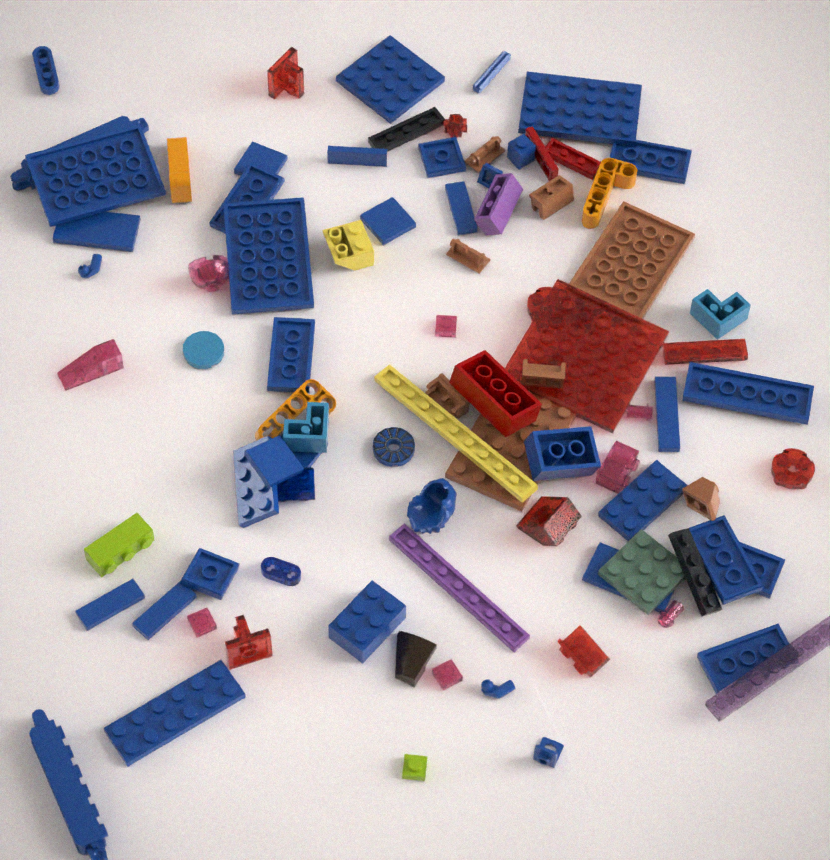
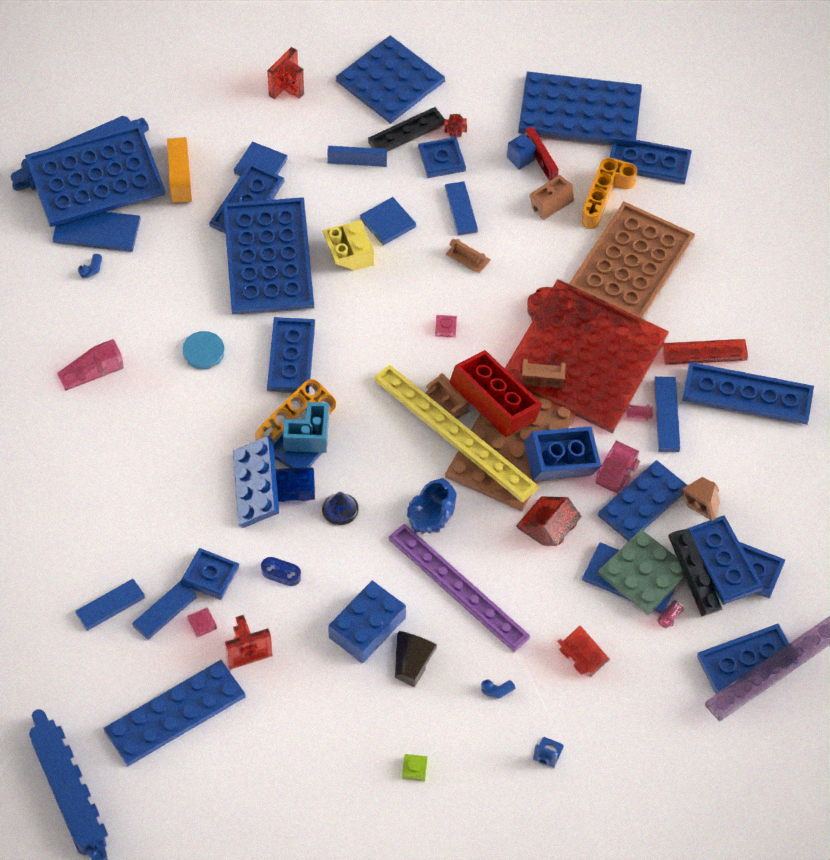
blue plate [32,46,60,95] -> none
lime brick [84,513,155,577] -> none
clear pink cylinder [188,255,229,292] -> none
blue tile [244,435,304,488] -> none
tile [373,427,415,467] -> none
clear pink plate [432,659,463,691] -> none
nougat hinge [464,136,506,173] -> none
axle [472,51,511,93] -> none
medium lavender brick [474,173,523,236] -> none
blue tile [477,163,503,188] -> none
red tile [545,138,601,180] -> none
dark azure brick [690,289,751,340] -> none
clear red plate [771,448,815,489] -> none
none -> clear blue hat [322,491,359,525]

